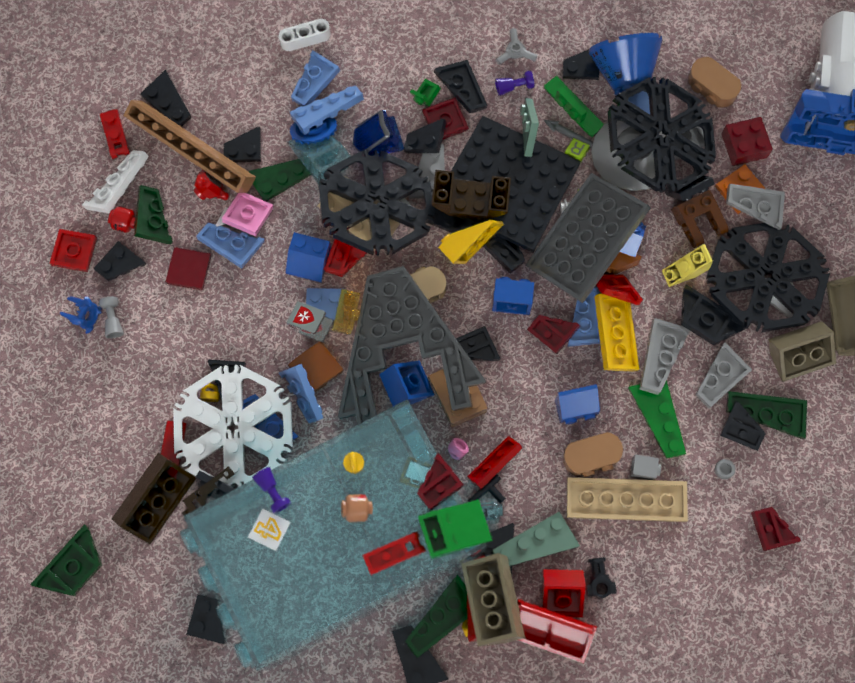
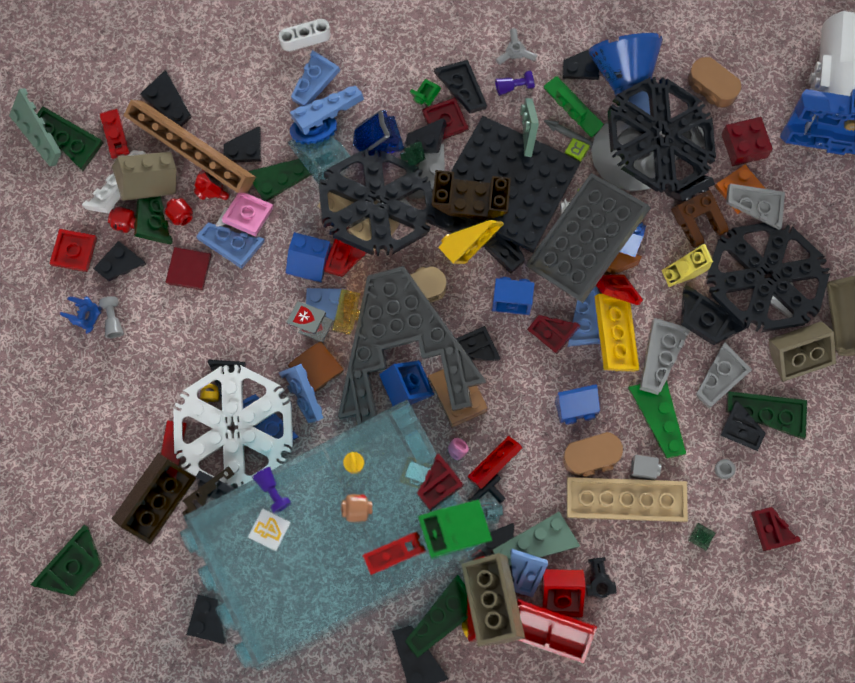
none -> sand green wing [9,88,61,167]
none -> dark green wing [37,106,103,172]
none -> dark tan slope [112,152,176,201]
none -> red head [165,198,193,226]
none -> clear green tile [400,142,426,166]
none -> medium blue wing [510,549,548,598]
none -> clear green tile [688,523,716,551]

